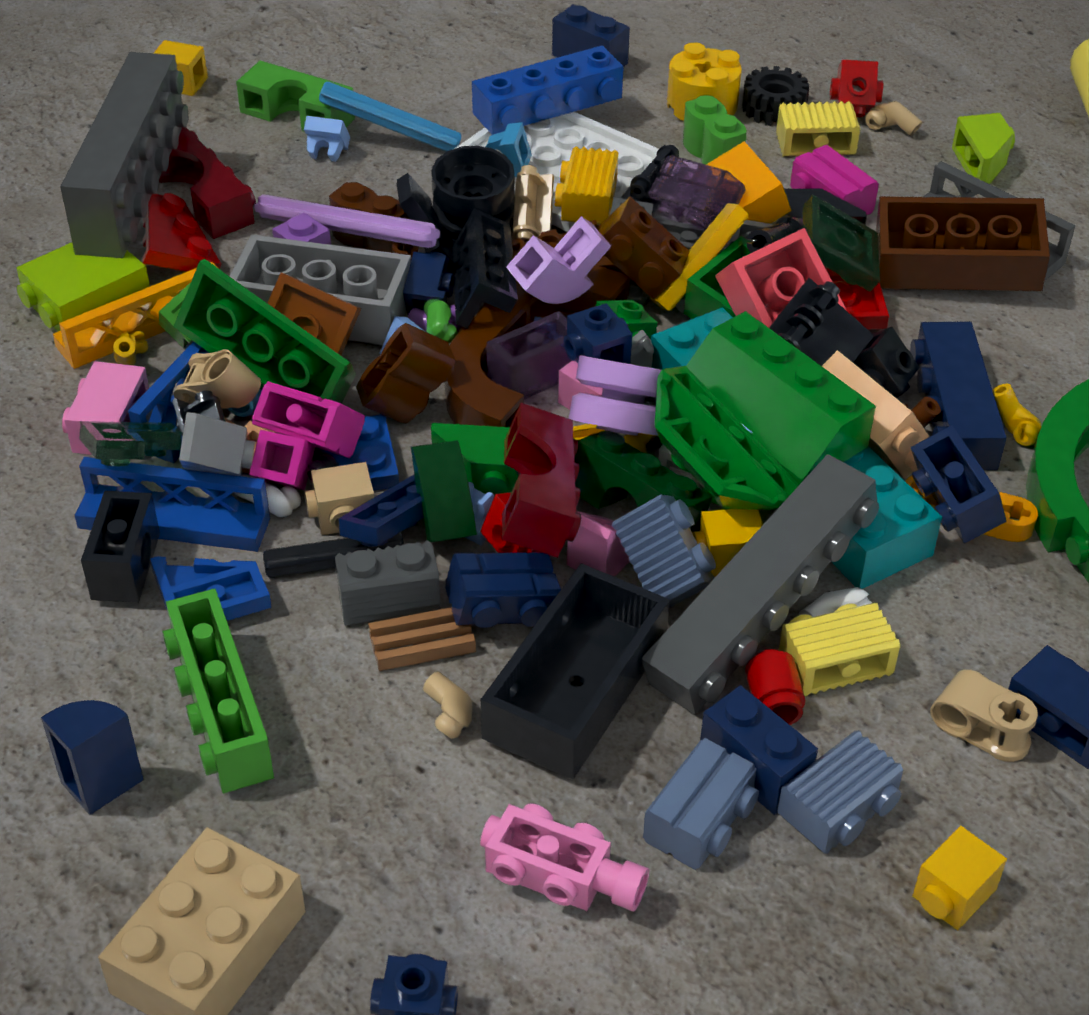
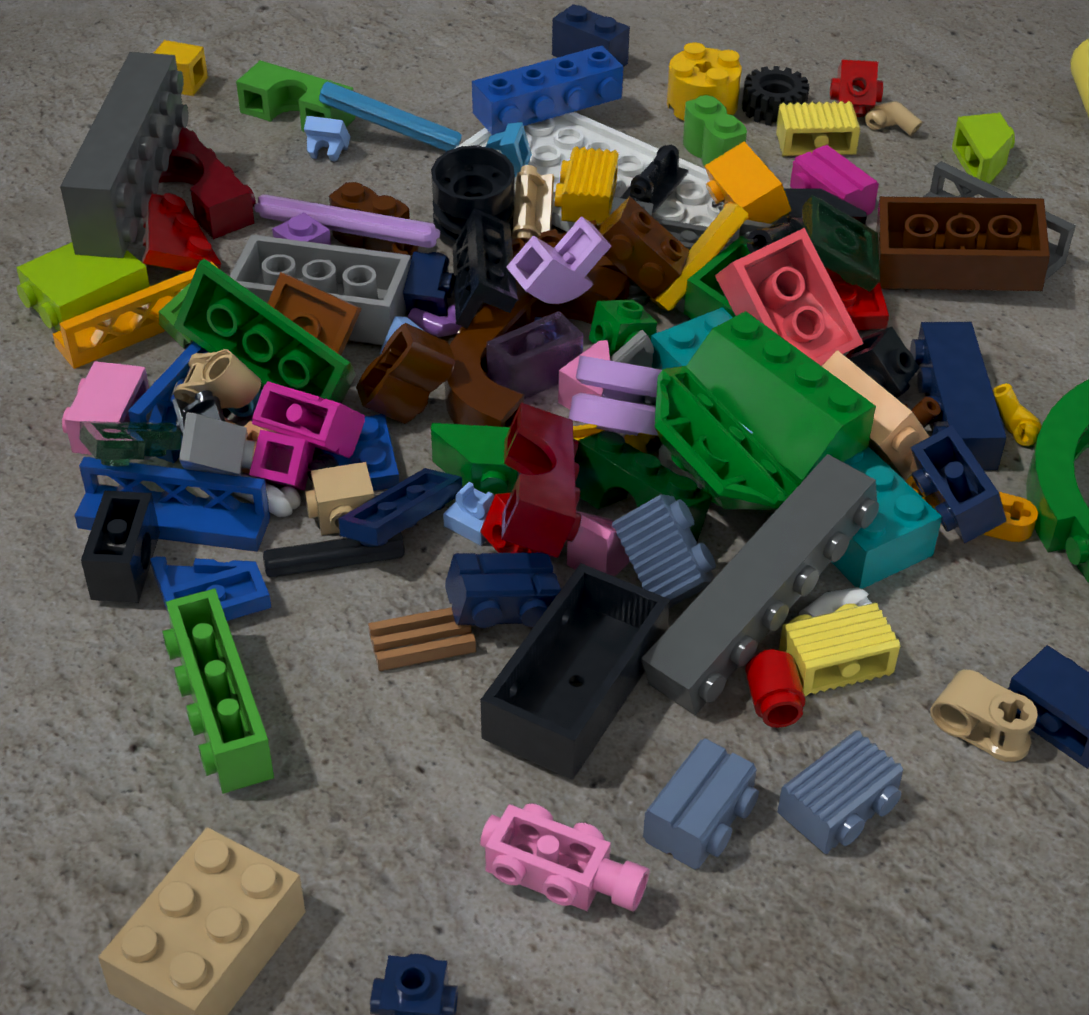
dark blue brick [41,700,144,815] -> none
yellow arm [113,330,148,366] -> none
dark grey brick [335,540,441,625] -> none
black tile [396,173,454,273] -> none
dark green slope [411,440,477,542] -> none
tan arm [423,671,473,739] -> none
bright green arm [424,299,457,343] -> none
dark blue brick [563,303,632,364] -> none
clear purple brick [649,155,746,230] -> none
yellow brick [692,509,763,578] -> none
dark blue brick [700,685,818,816] -> none
black hinge [769,278,874,366] -> none
yellow brick [912,825,1007,931] -> none

